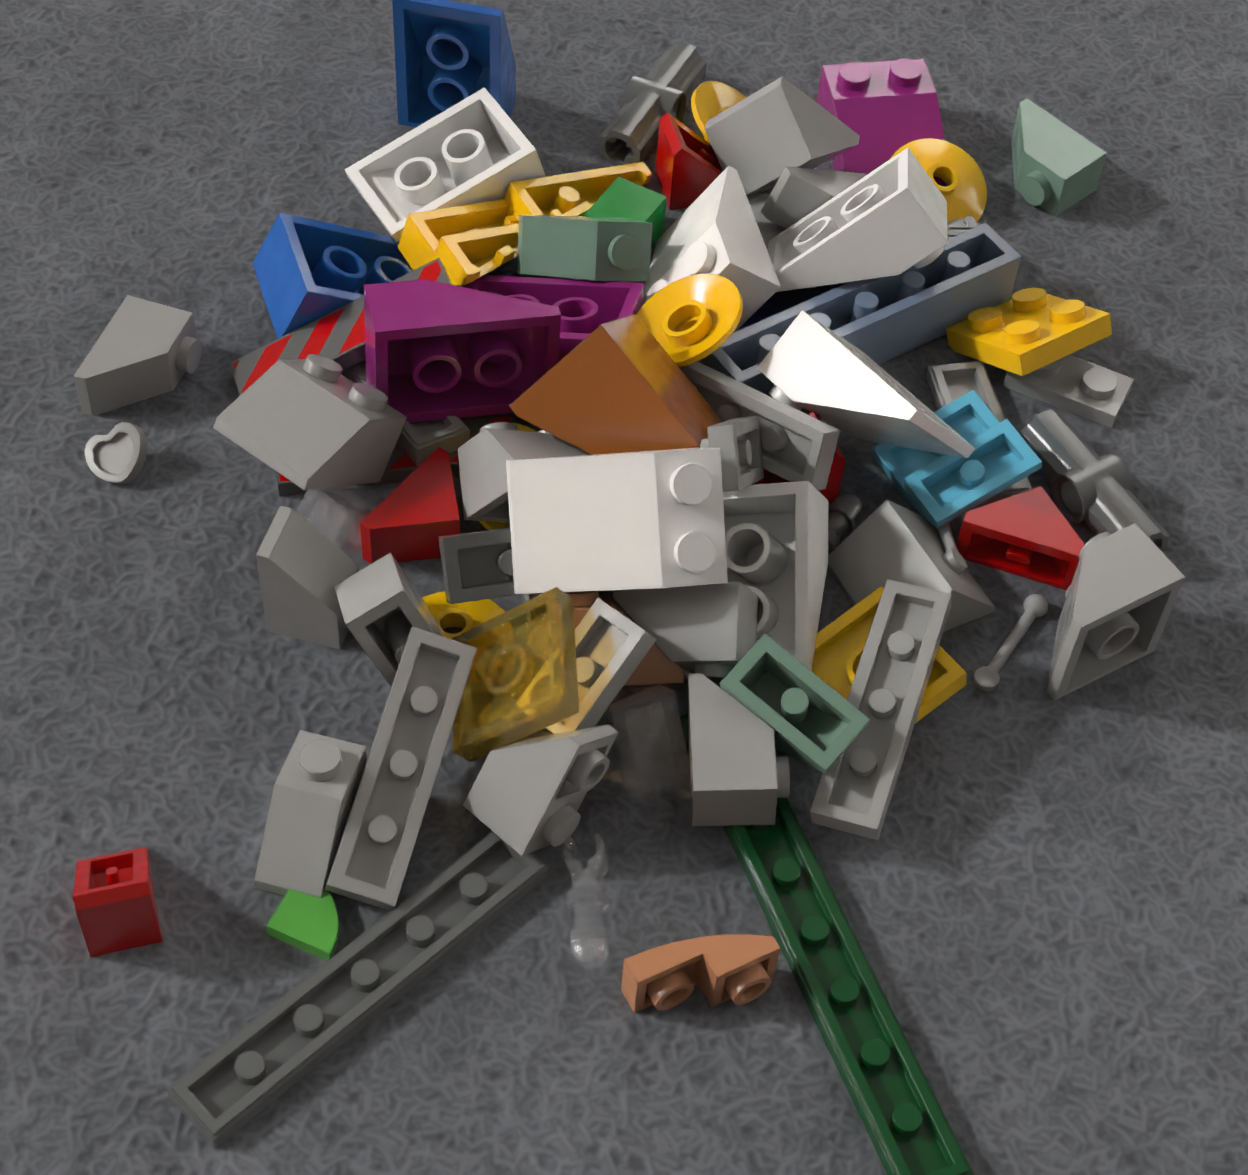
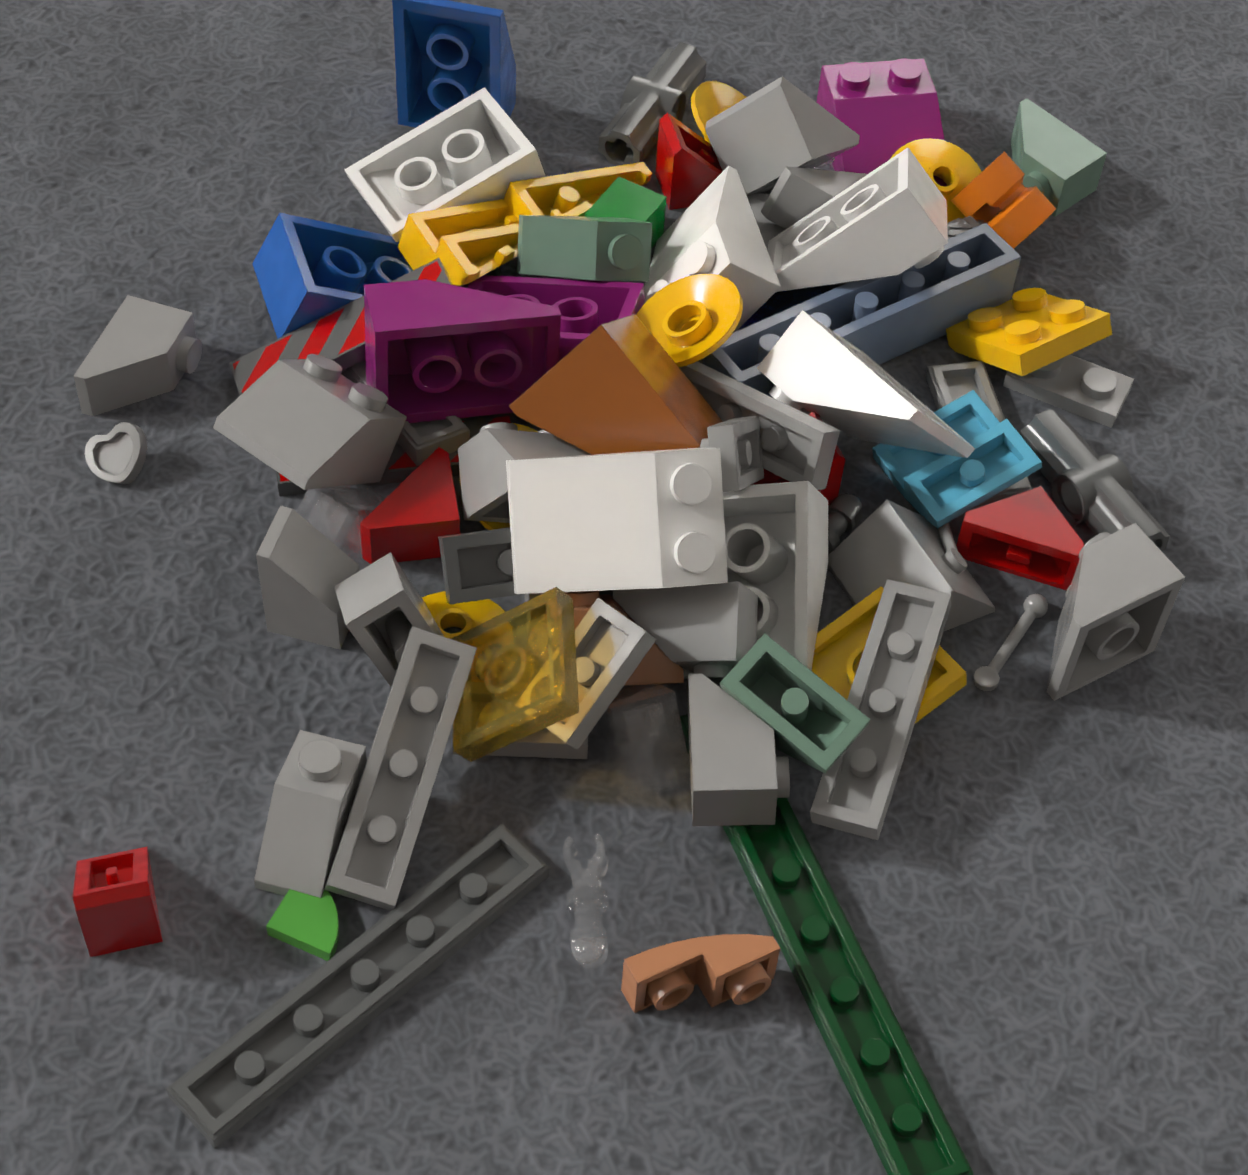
light grey slope [463,724,619,856] -> none
none -> orange wheel [951,151,1056,249]

